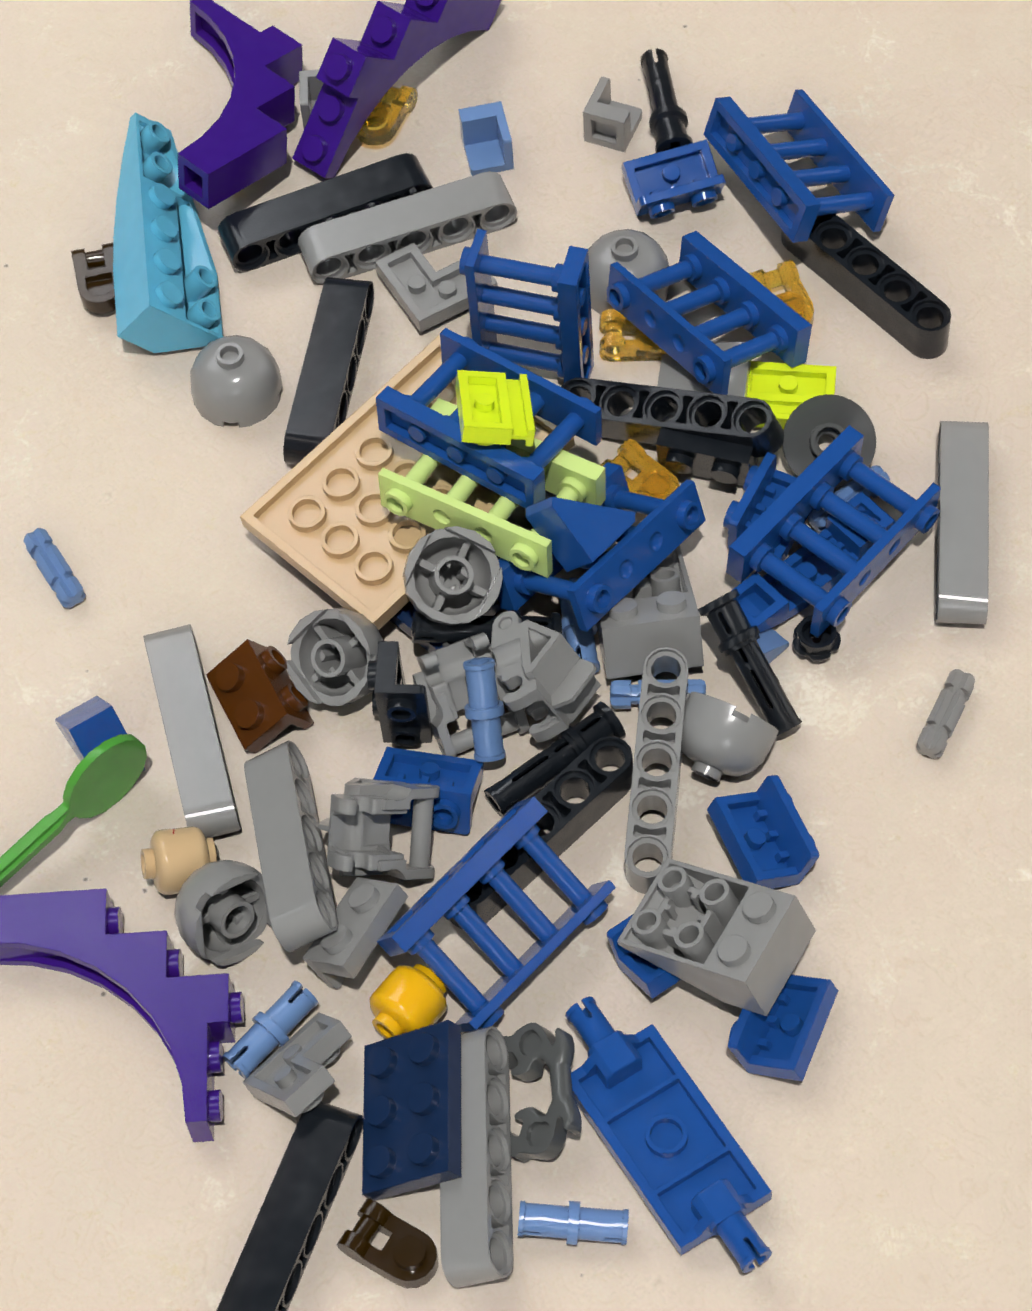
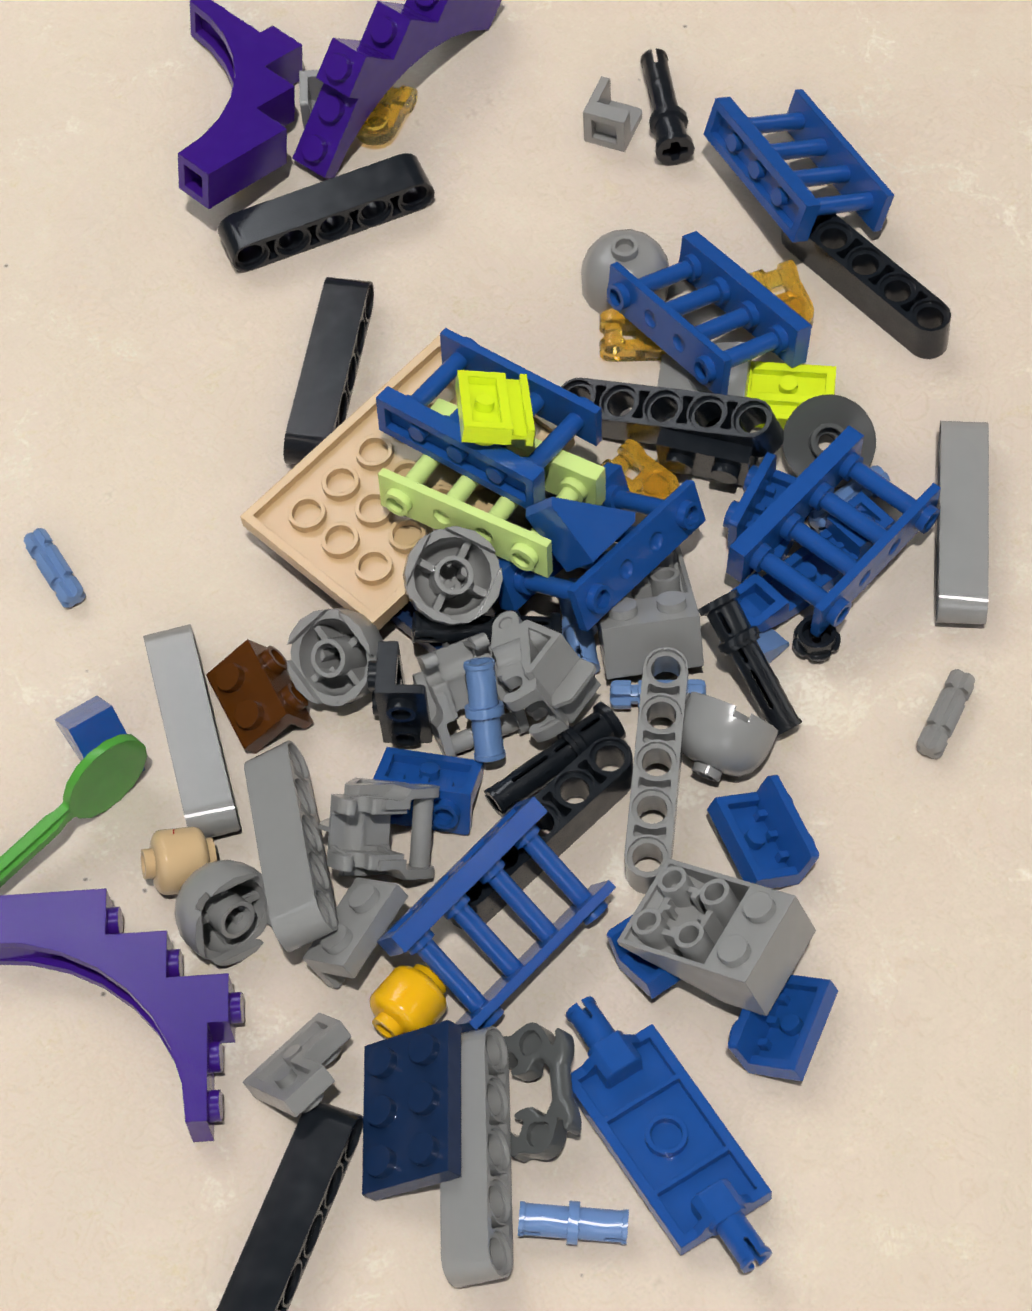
plate [71,242,116,314] -> none
medium azure wedge [113,112,223,353] -> none
light grey cylinder [190,335,282,428] -> none
medium blue pin [222,980,319,1079] -> none
light grey beam [298,171,517,284] -> none
dark brown plate [337,1199,438,1288] -> none
light grey plate [375,243,498,333] -> none
medium blue panel [458,101,514,176] -> none
blue fence [459,229,594,383] -> none
blue bracket [621,139,726,219] -> none

